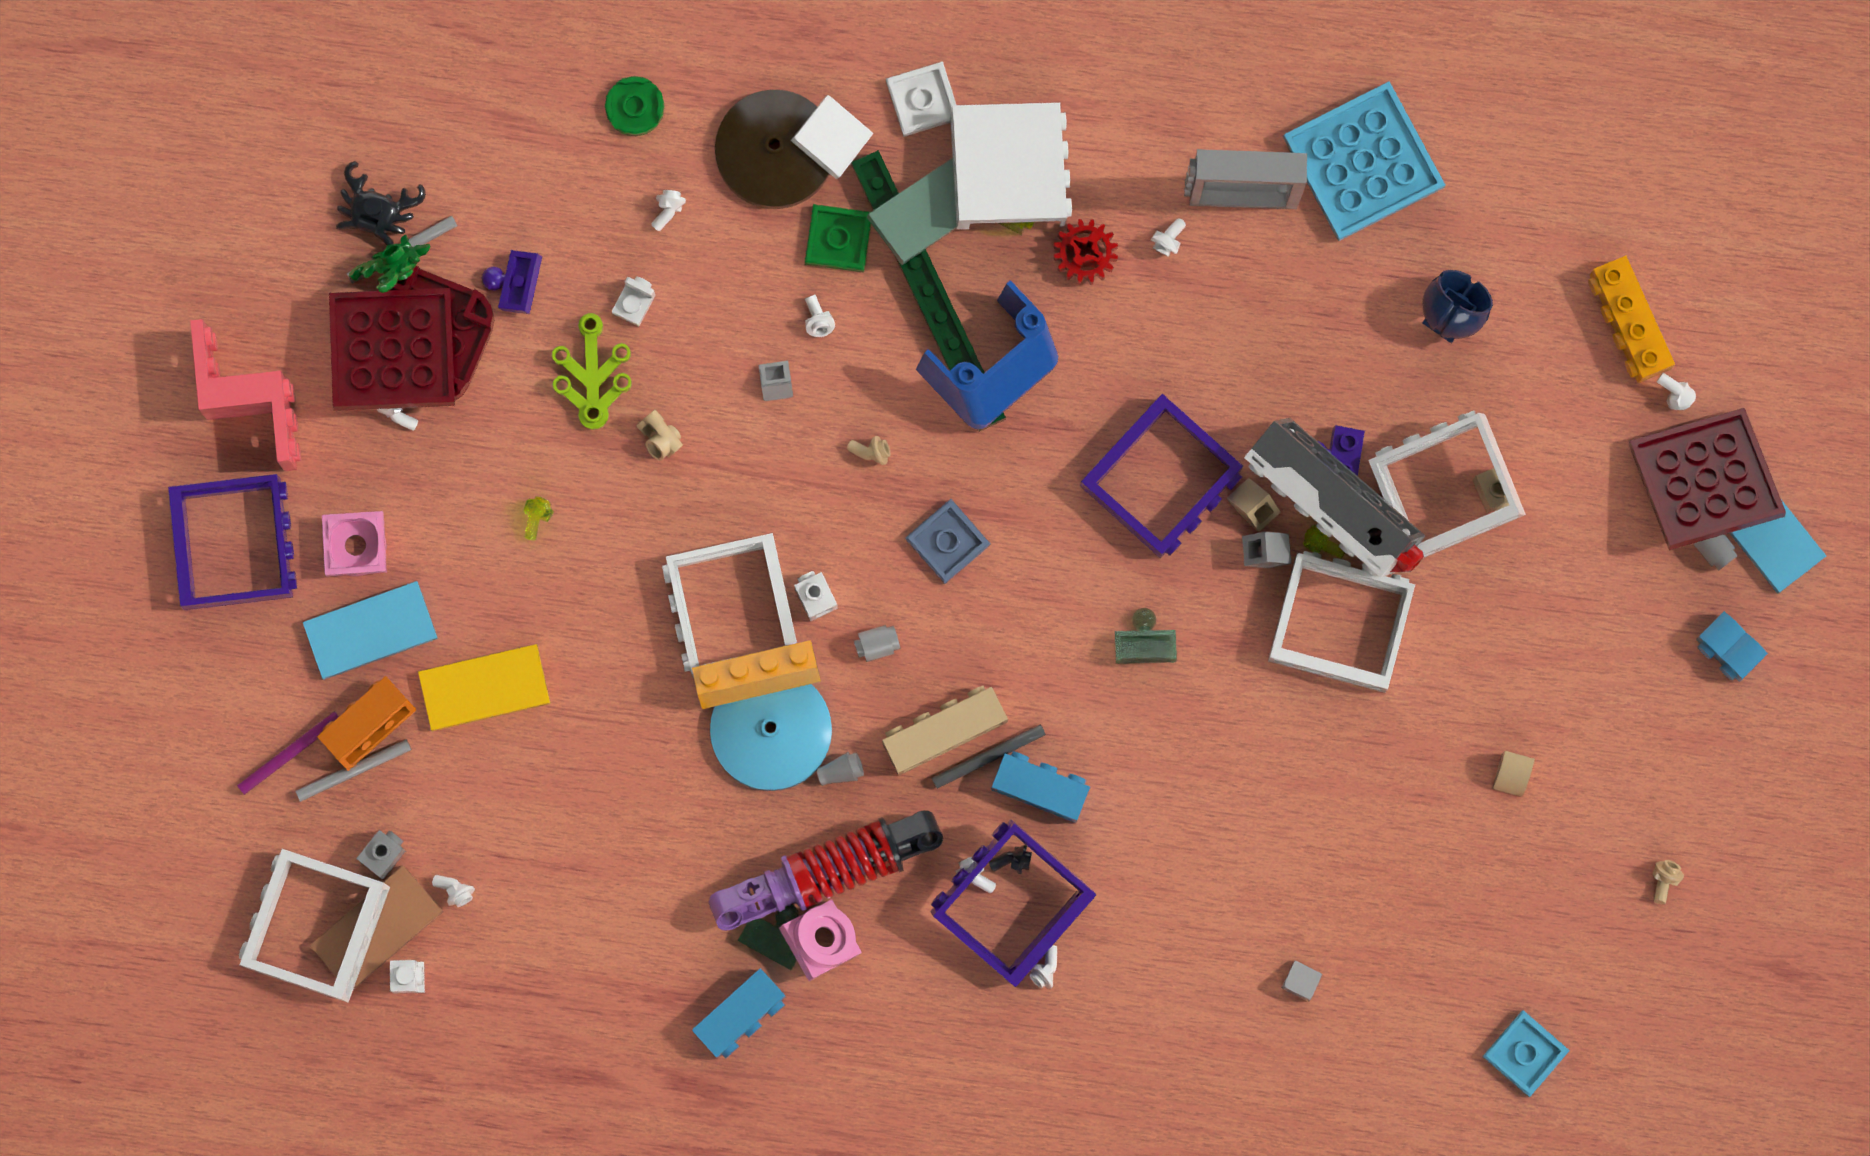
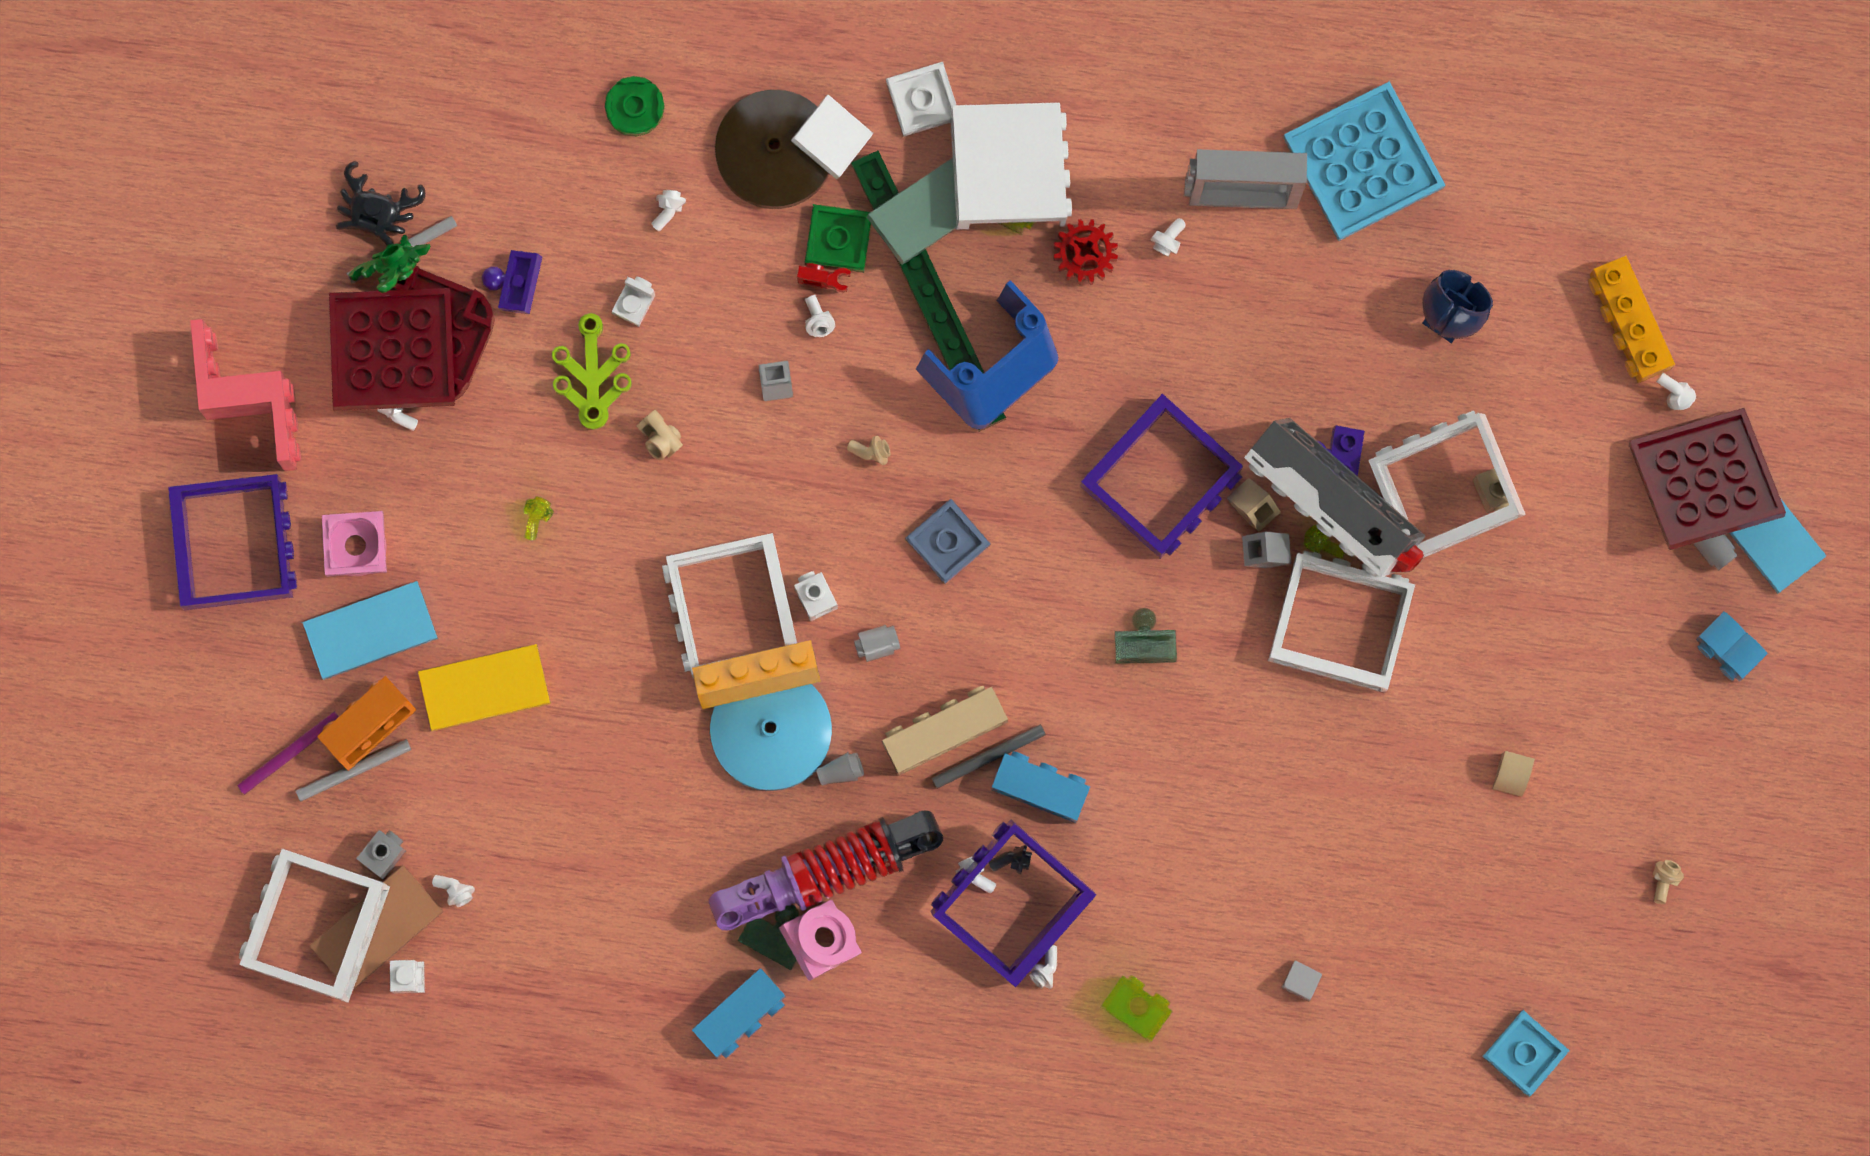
none -> red plate [797,263,851,293]
none -> clear neon green brick [1100,975,1173,1042]

